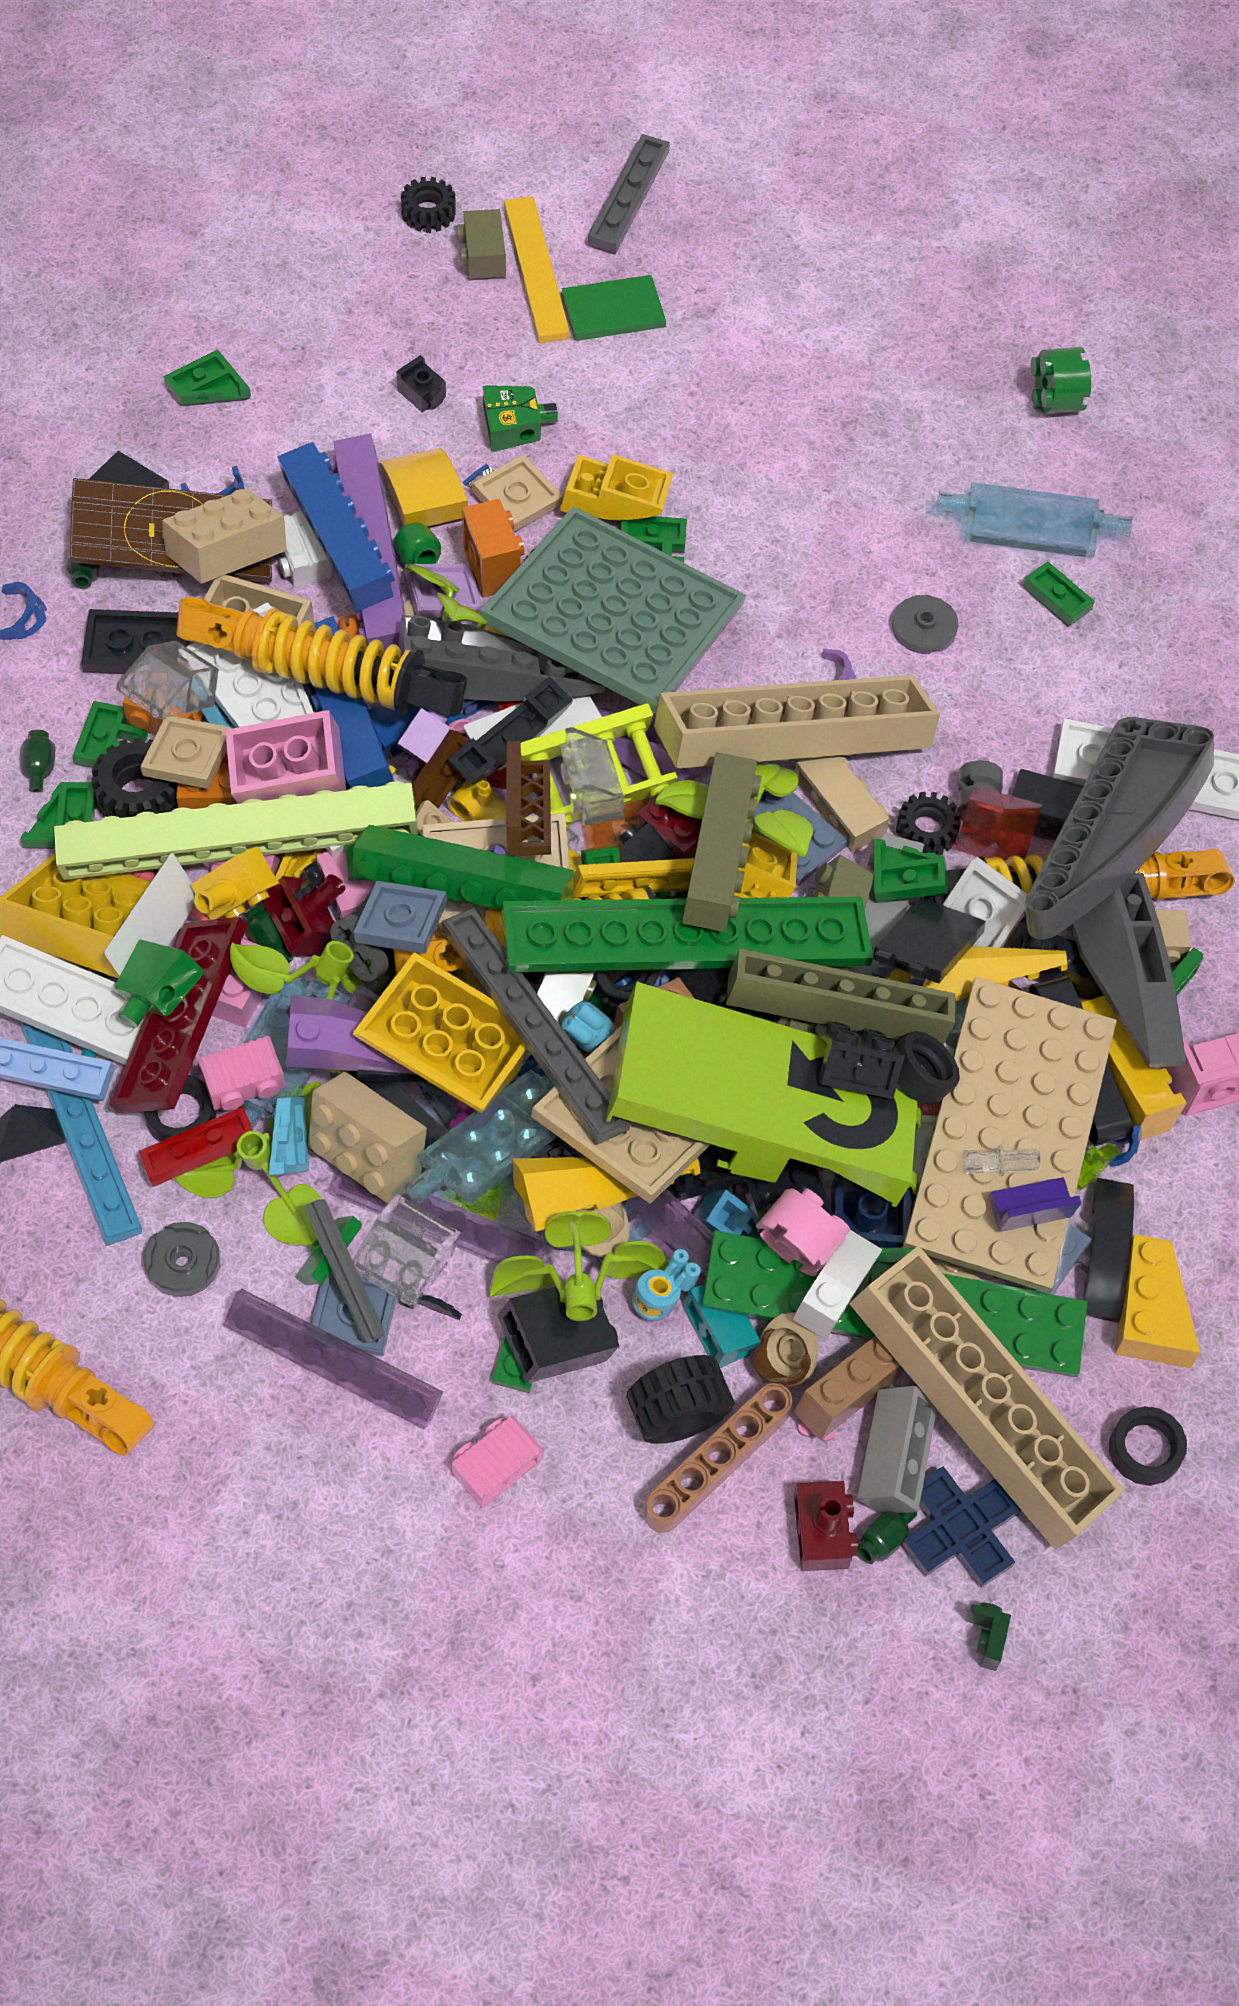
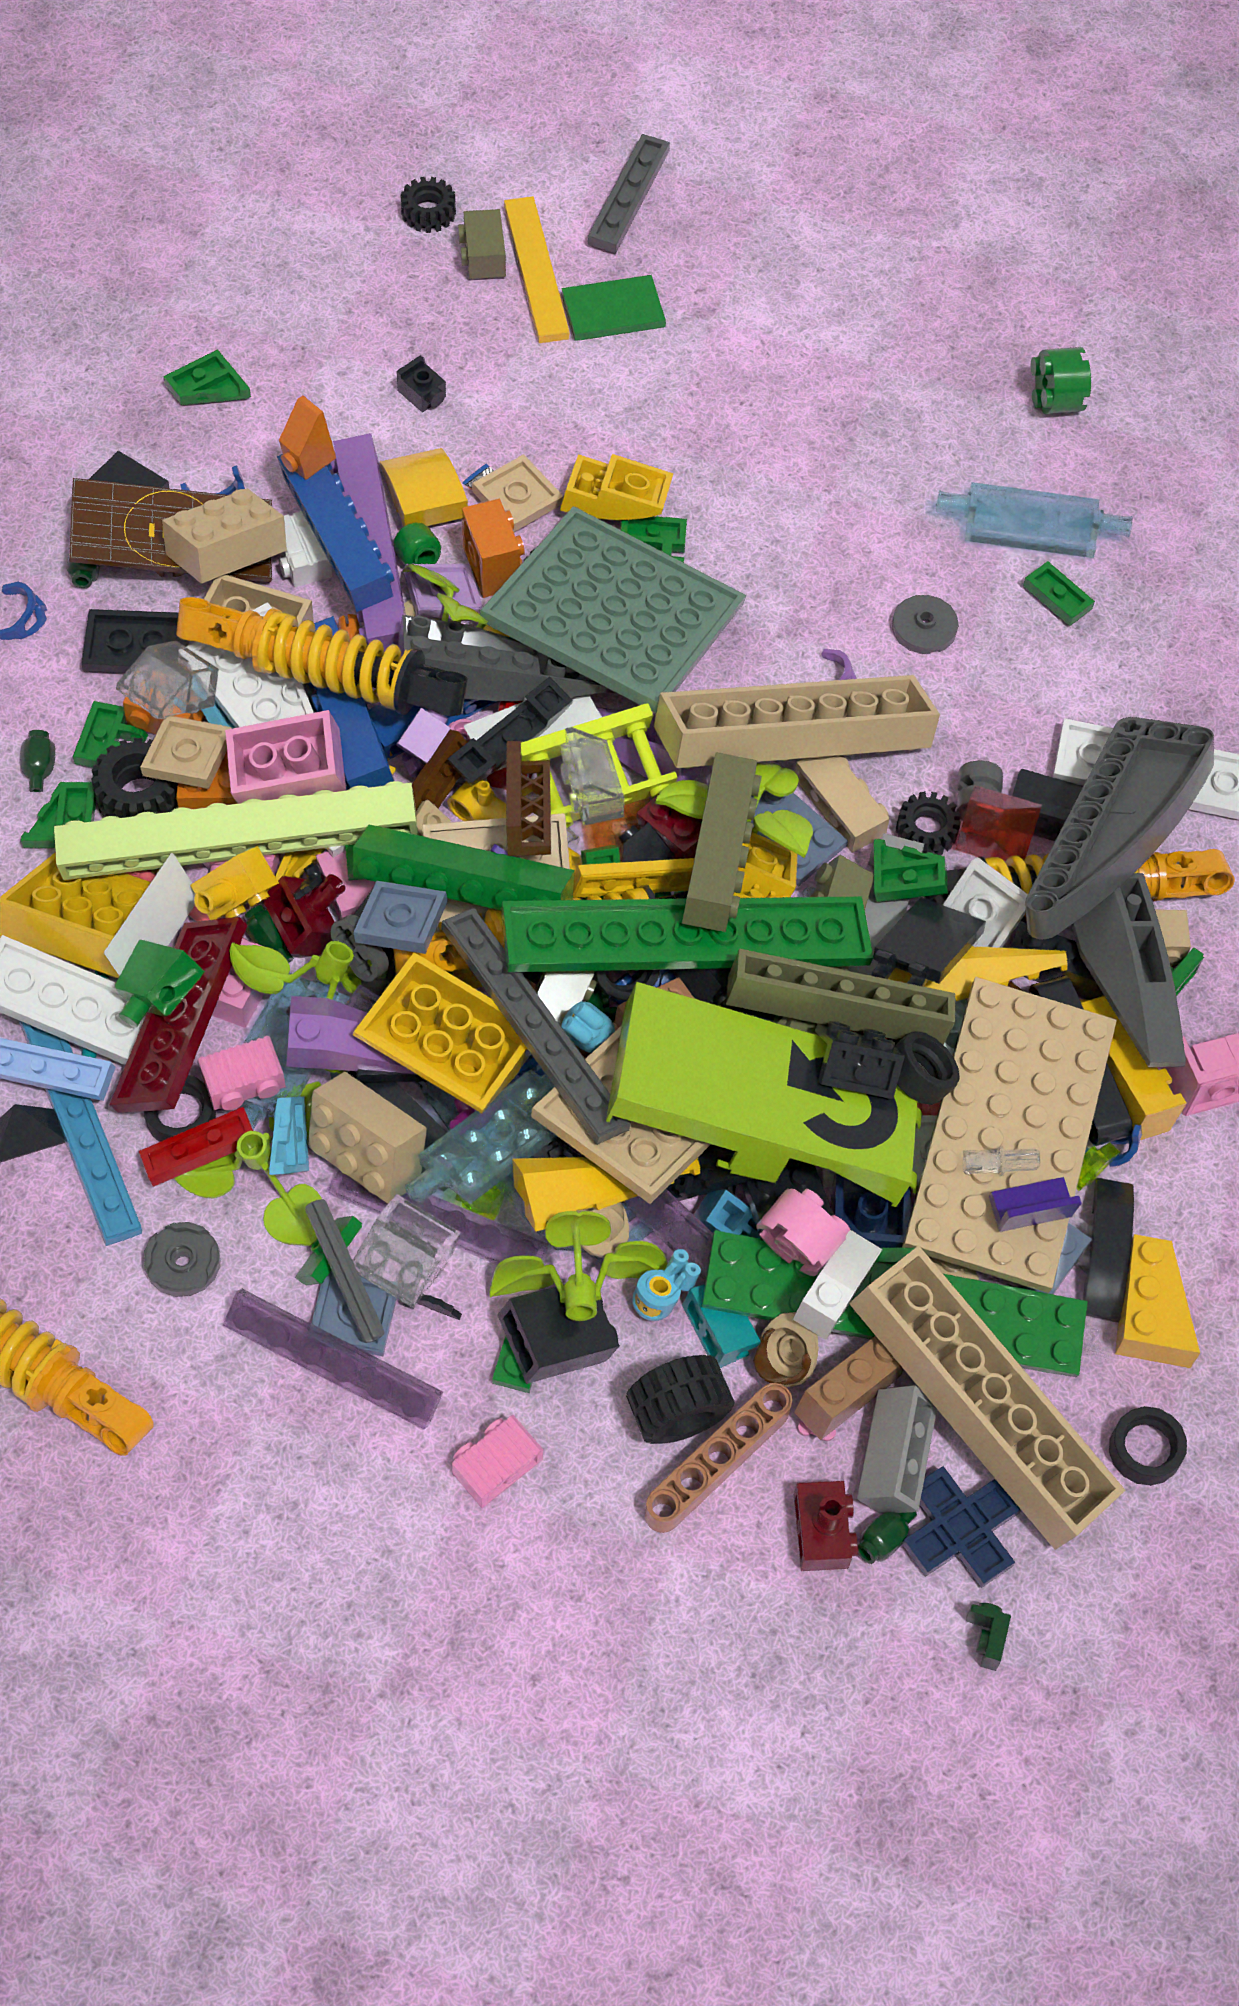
green torso [483,385,558,452] -> none
none -> orange slope [279,395,336,480]

